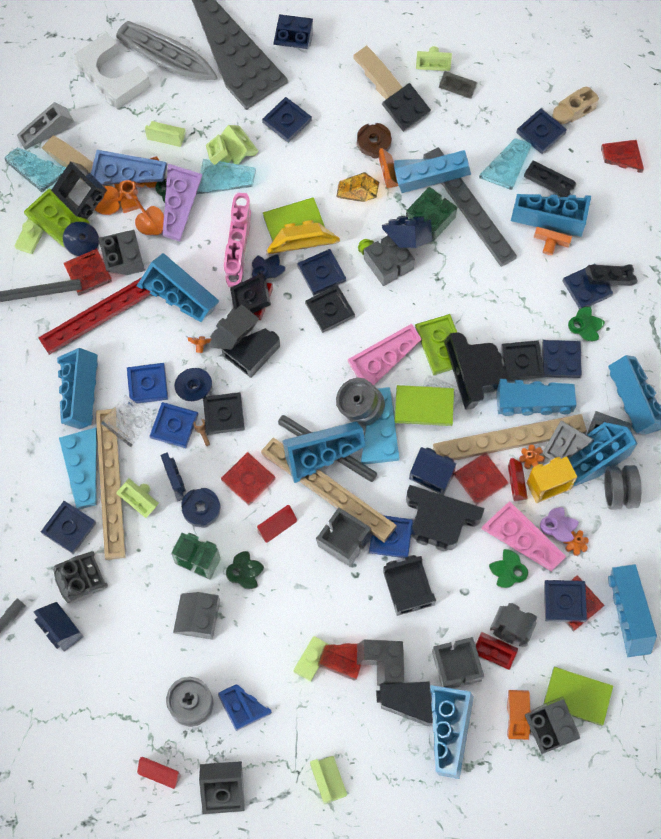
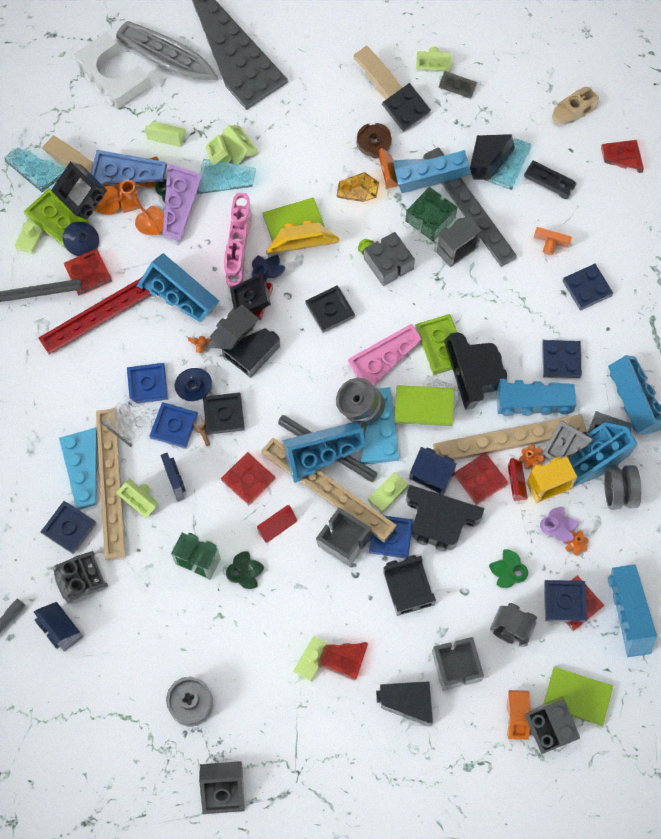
light grey slope [17,102,74,149] -> none
dark azure wedge [57,348,98,429] -> none
dark grey slope [98,229,145,275] -> none
red slope [137,756,181,789] -> none
dark grey slope [173,592,220,640] -> none
dark blue plate [181,488,221,528] -> none
blue wing [218,684,272,731] -> none
dark blue plate [262,97,312,143] -> none
dark blue slope [273,14,313,49] -> none
dark blue plate [297,249,346,296] -> none
yellowish green panel [310,756,347,805] -> none
dark grey brick [357,639,404,686] -> none
dark blue slope [382,216,432,248] -> none
dark azure wedge [430,685,474,779] -> none
red slope [476,632,518,670] -> none
bright pink wing [481,501,566,572] -> none
black plate [501,340,545,381] -> none
dark azure wedge [510,194,591,237] -> none
dark blue plate [516,108,567,154] -> none
green plate [568,307,605,341] -> none
black plate [585,264,638,286] -> none
none -> yellowish green tile [368,472,409,513]
none -> dark grey piece [437,215,482,268]
none -> black slope [470,134,515,180]

